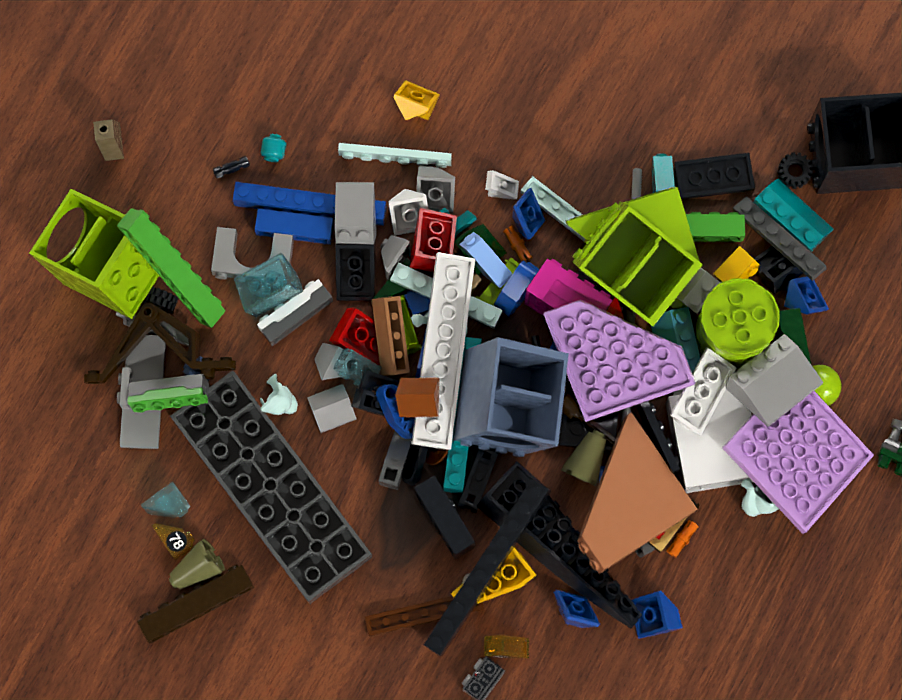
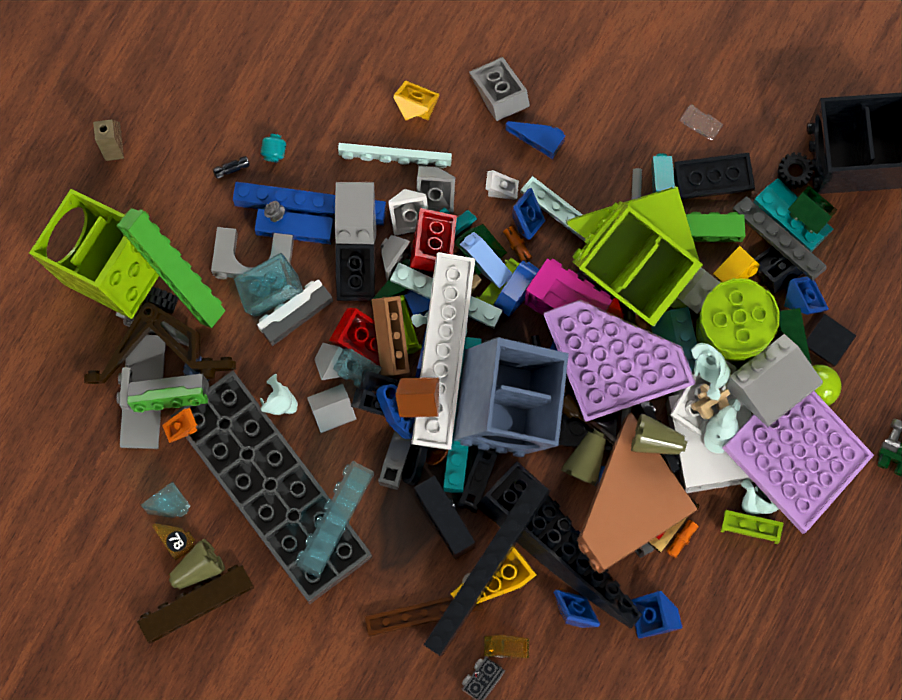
none -> orange slope [162,408,197,443]
none -> flat silver wheel [264,201,285,222]
none -> clear light blue brick [296,461,374,578]
none -> light grey slope [470,57,530,121]
none -> blue slope [505,121,565,159]
none -> olive cone [631,414,687,455]
none -> clear slope [679,104,723,140]
none -> tan hips [691,384,730,419]
none -> light aqua piece [692,343,731,401]
none -> light aqua piece [704,399,740,453]
none -> lime container [720,510,783,544]
none -> dark green slope [788,186,838,234]
none -> black tile [807,314,857,367]

